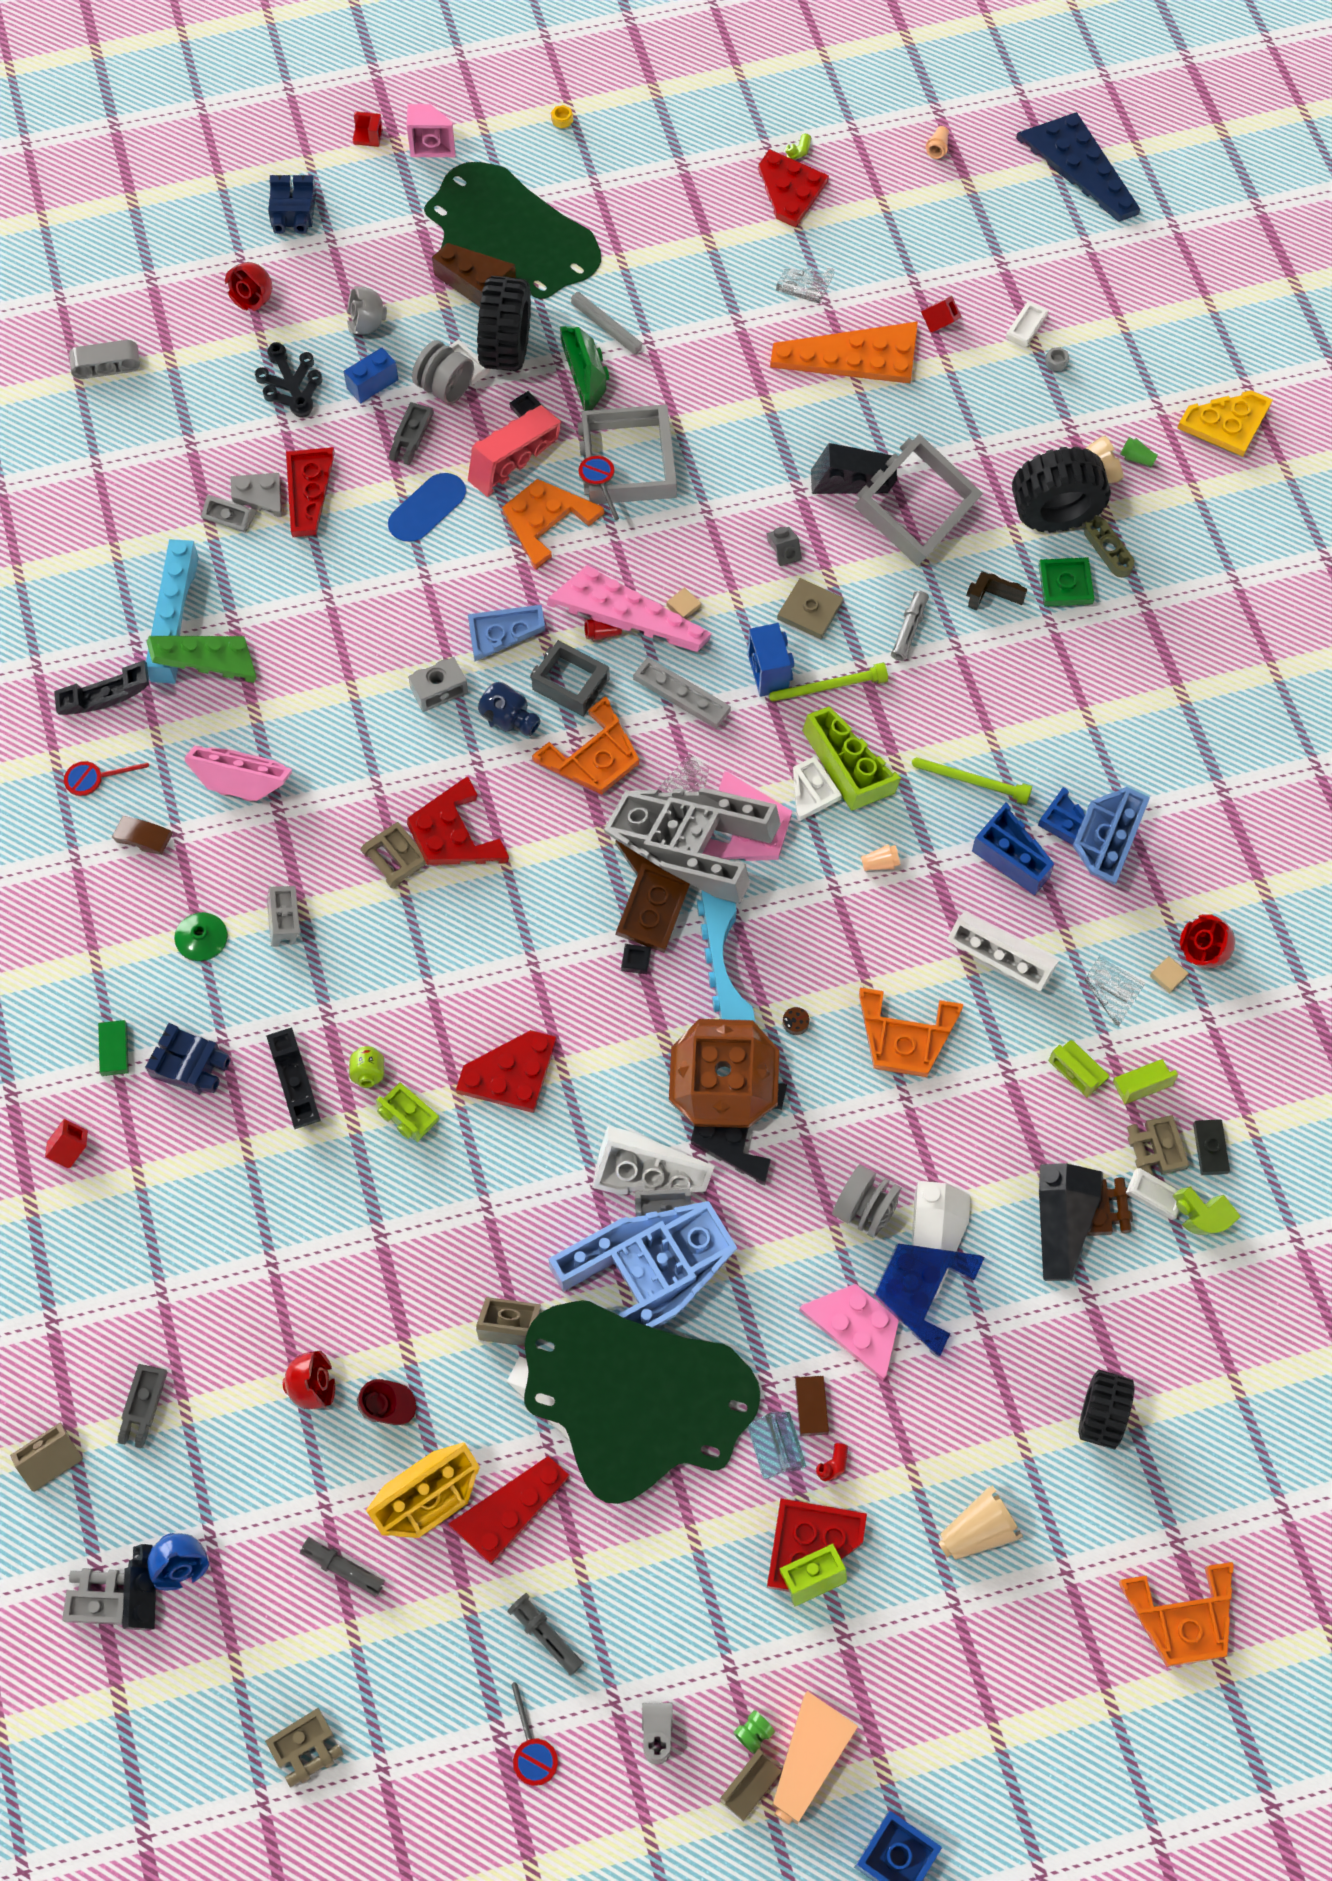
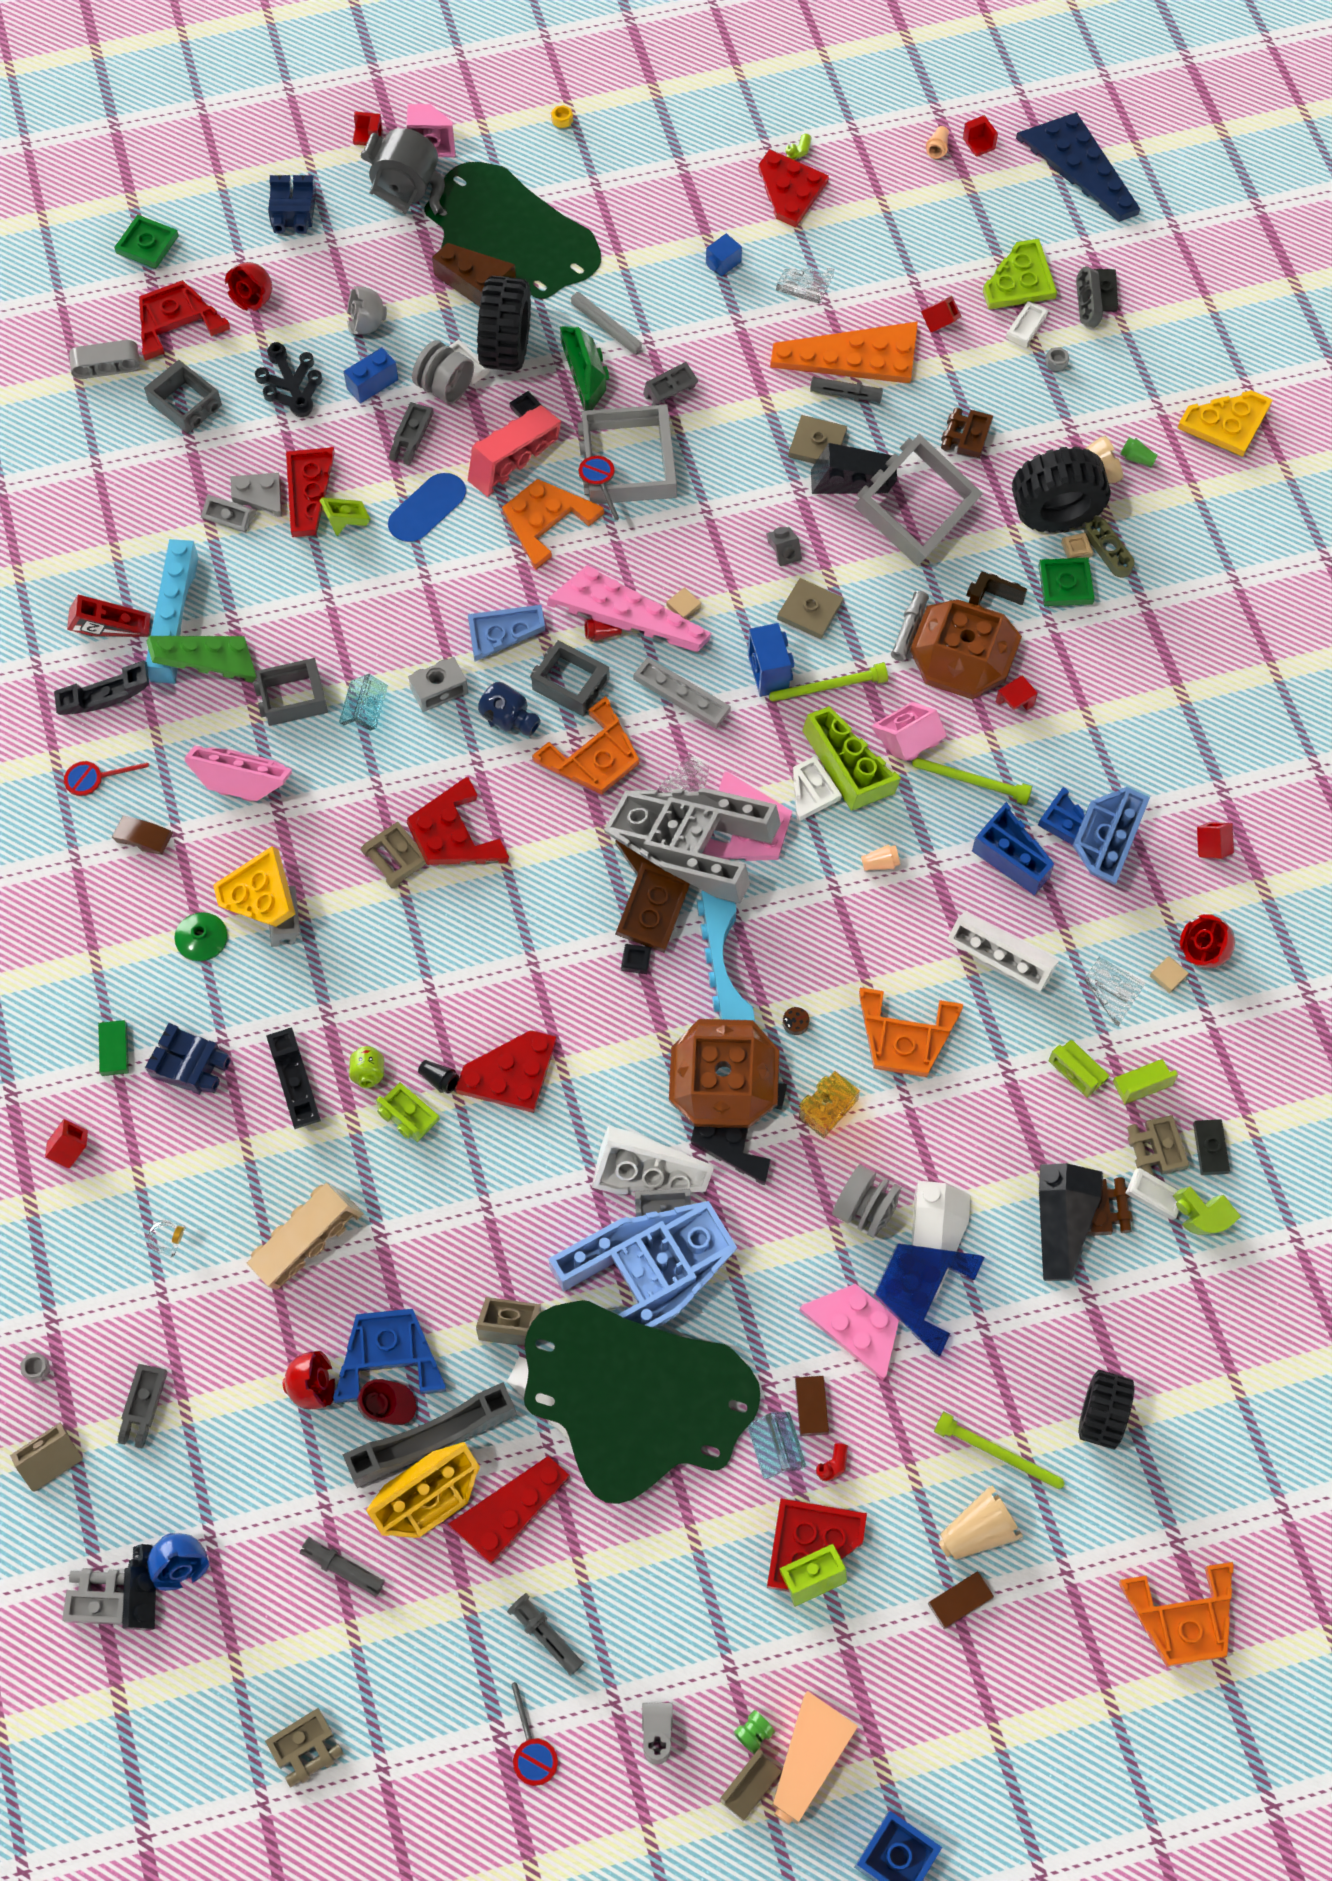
none -> light grey tile [20,1353,50,1383]
none -> red slope [67,594,151,637]
none -> green plate [114,214,179,269]
none -> red wing [139,280,230,361]
none -> dark grey window [144,360,222,434]
none -> clear piece [147,1220,186,1258]
none -> yellow plate [213,846,296,927]
none -> tan wedge [247,1183,364,1290]
none -> dark grey window [253,658,328,726]
none -> lime slope [320,497,371,536]
none -> blue wing [333,1309,446,1403]
none -> clear light blue panel [339,674,388,731]
none -> dark grey arch [342,1382,517,1488]
none -> dark grey piece [361,128,445,215]
none -> black cone [418,1060,459,1094]
none -> dark grey hinge [643,362,698,406]
none -> blue brick [706,233,742,277]
none -> dark tan plate [788,415,847,464]
none -> clear yellow brick [799,1071,860,1139]
none -> dark grey pin [810,376,883,403]
none -> bright pink slope [871,702,947,761]
none -> dark orange piece [910,599,1022,700]
none -> reddish brown tile [928,1571,994,1629]
none -> lime piece [934,1411,1065,1489]
none -> reddish brown plate [941,407,993,459]
none -> red panel [963,115,998,157]
none -> lime plate [983,238,1057,310]
none -> red panel [995,675,1038,711]
none -> tan tile [1061,533,1093,558]
none -> dark grey beam [1076,266,1103,328]
none -> pearl dark grey plate [1094,269,1118,312]
none -> red panel [1197,822,1234,859]

